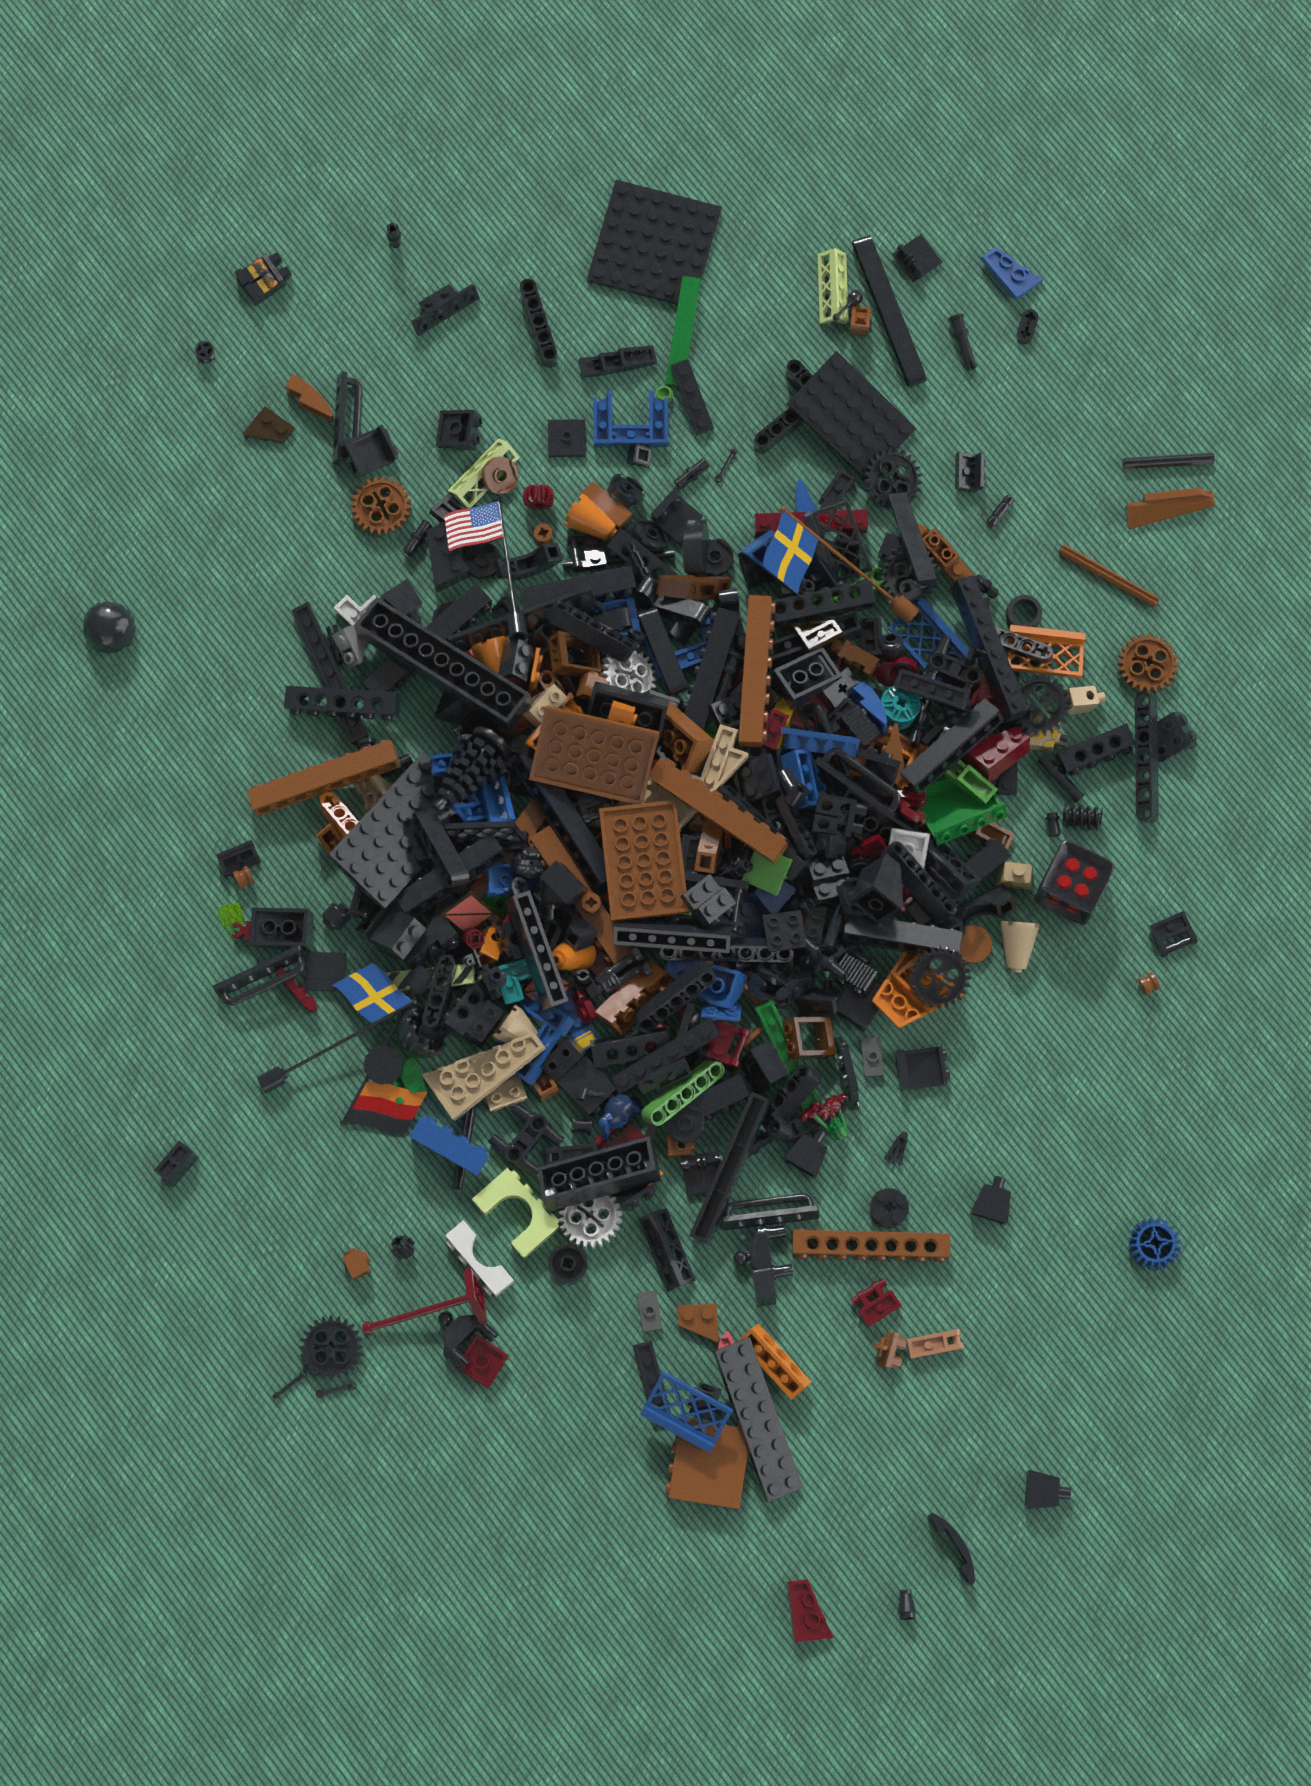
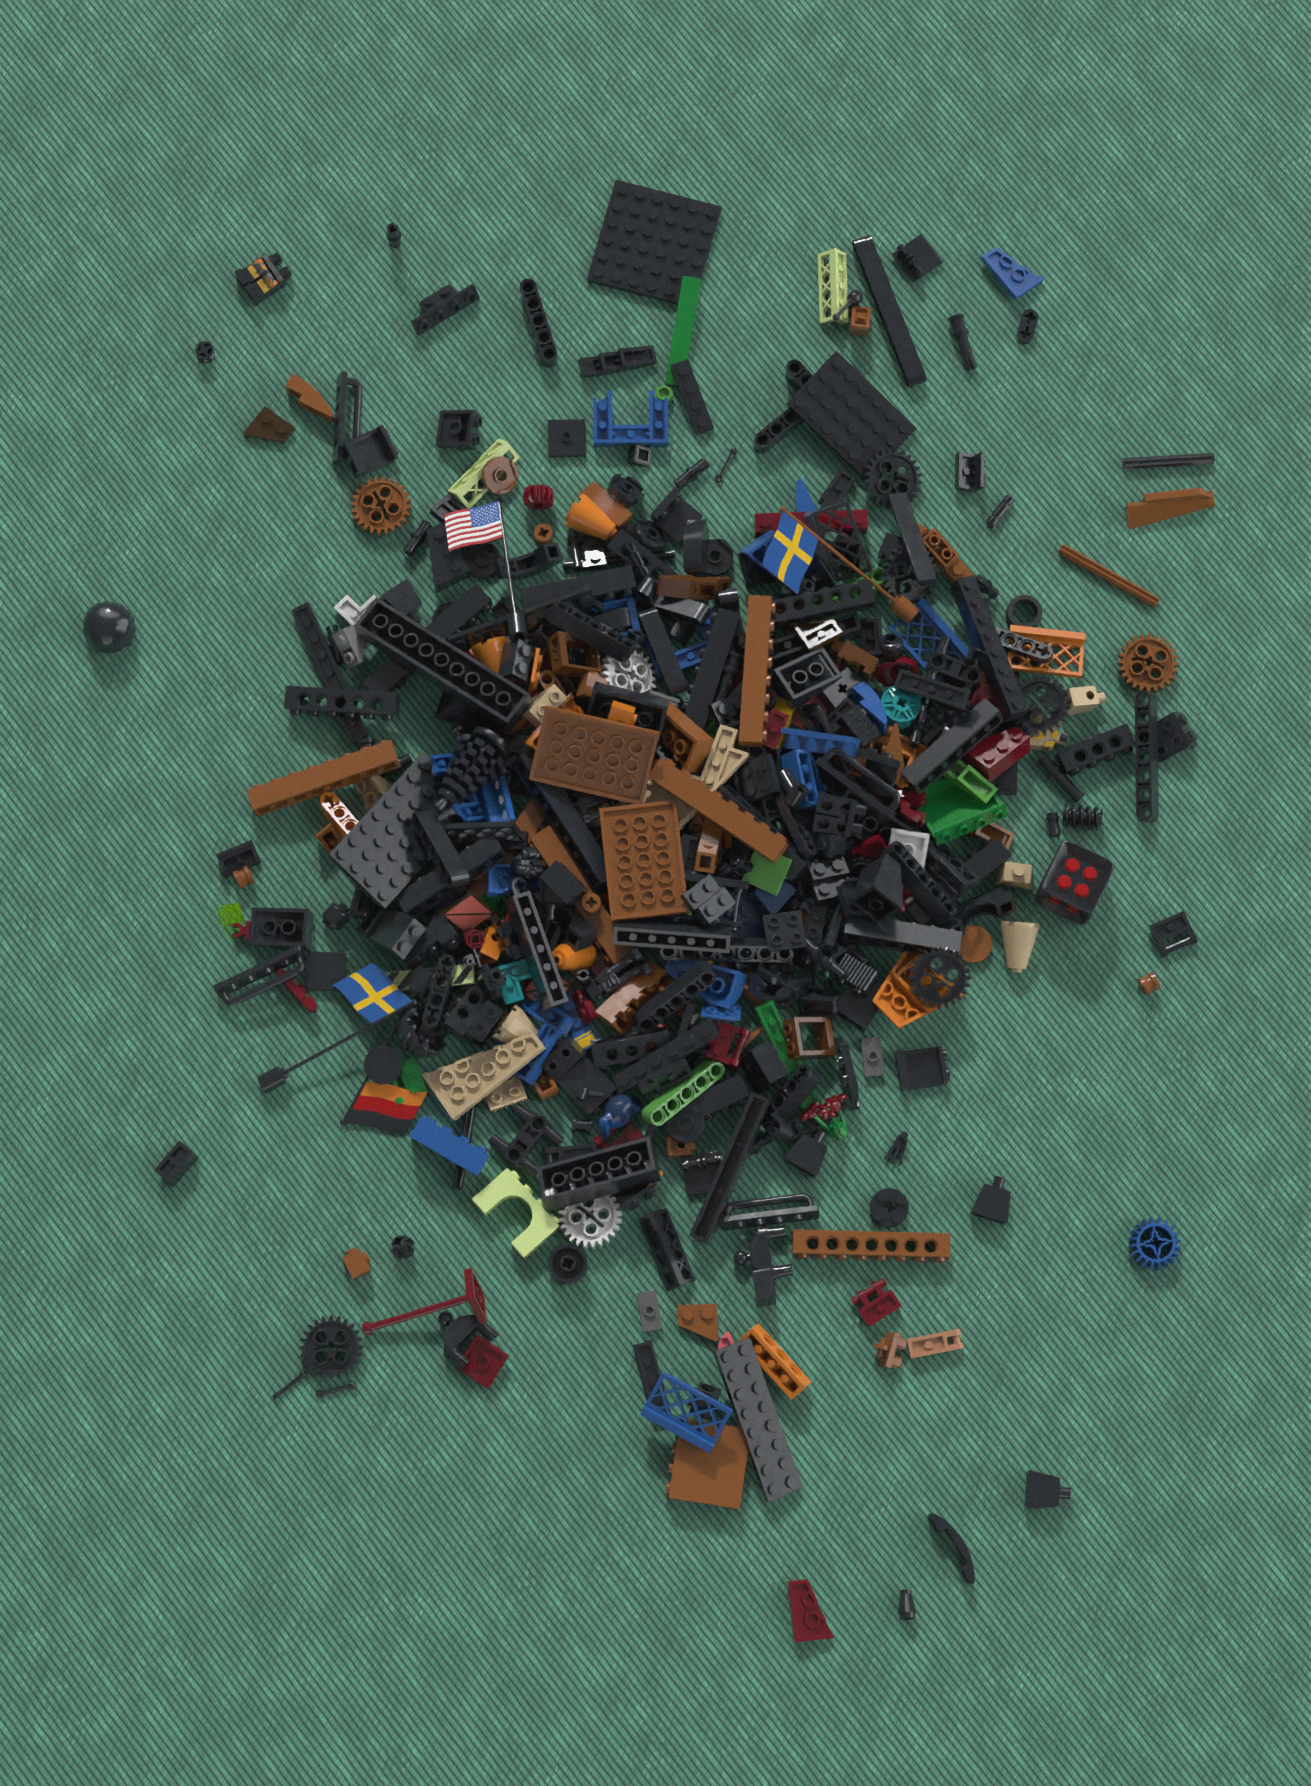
white arch [445,1220,514,1297] -> none

